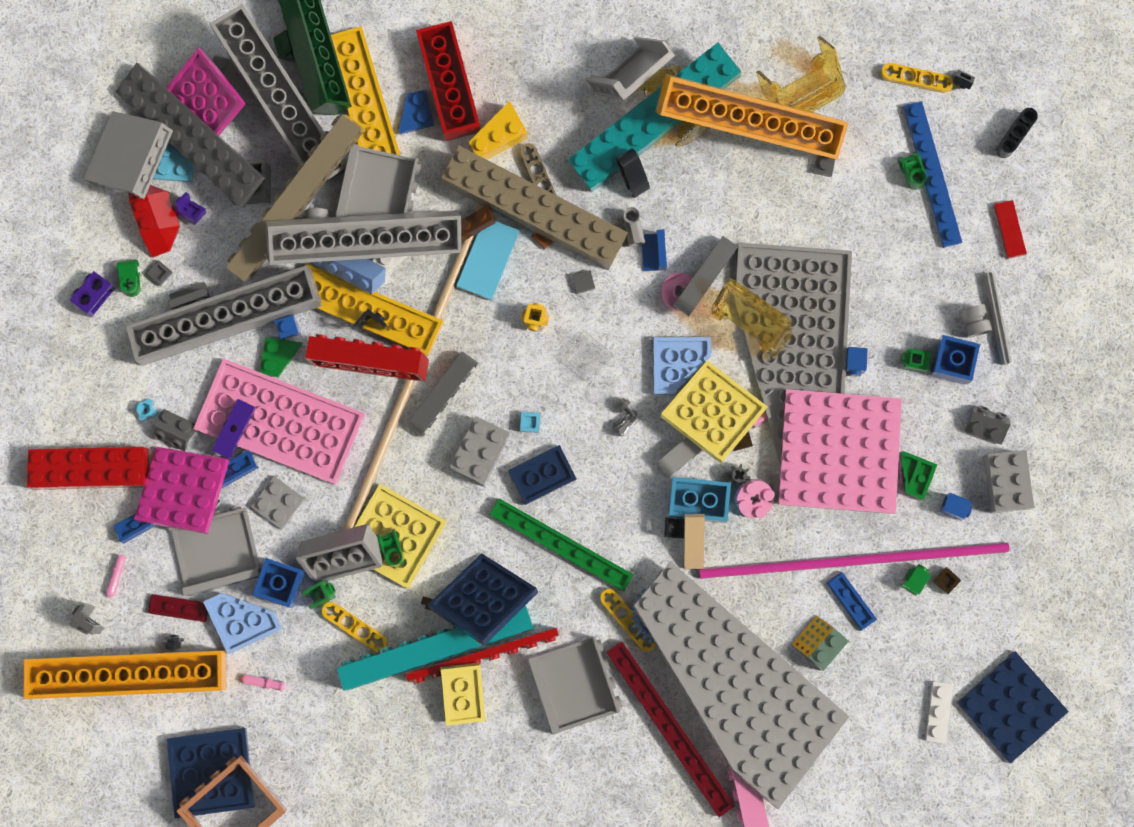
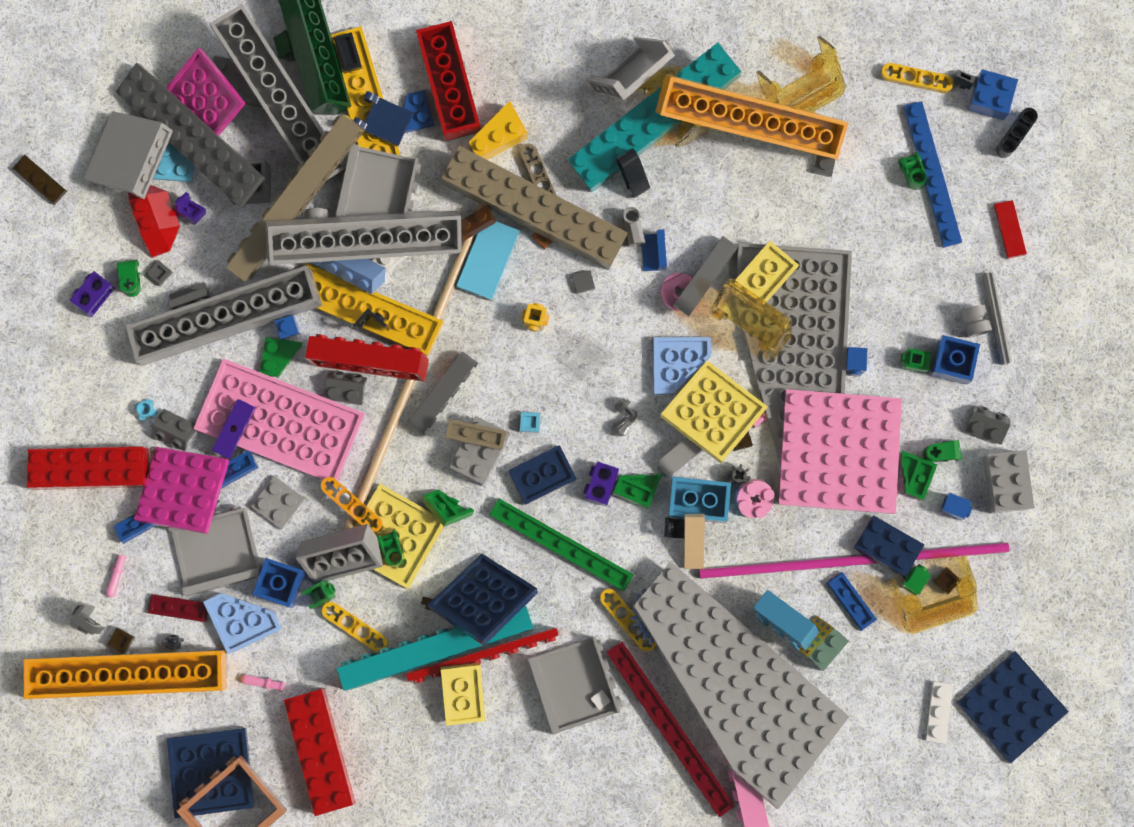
none -> dark brown plate [12,155,67,205]
none -> dark brown plate [107,627,135,654]
none -> red brick [284,688,356,816]
none -> light orange beam [321,477,383,533]
none -> dark grey bracket [324,370,367,405]
none -> black tile [334,32,363,74]
none -> dark blue flag [354,91,414,147]
none -> green wing [421,490,474,527]
none -> dark tan plate [445,419,507,451]
none -> dark purple brick [583,461,619,507]
none -> white sticker [591,690,611,710]
none -> green wing [612,474,662,509]
none -> light yellow plate [732,241,799,309]
none -> dark azure brick [753,589,819,651]
none -> dark blue plate [853,515,925,578]
none -> clear yellow windscreen [887,555,978,634]
none -> green piece [923,440,962,463]
none -> blue brick [968,69,1018,120]

